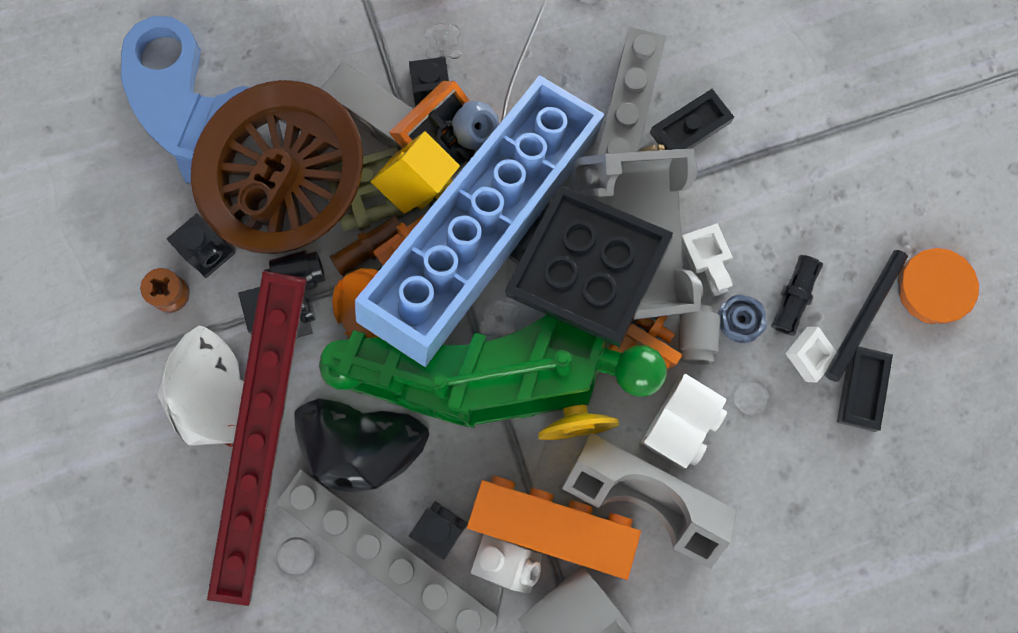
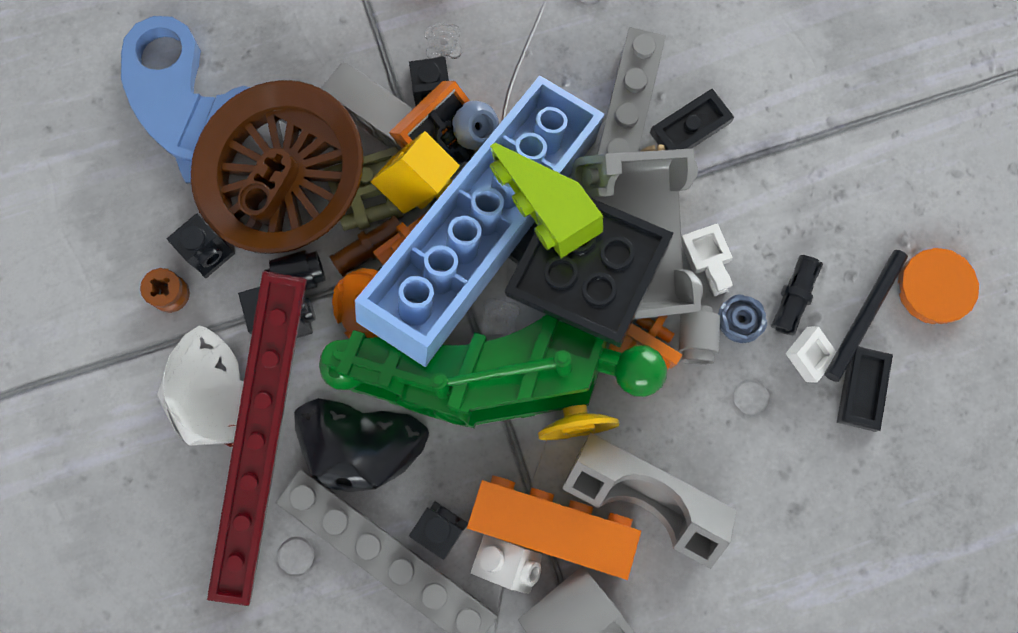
white brick [640,374,727,469] -> none
none -> lime slope [490,143,603,258]

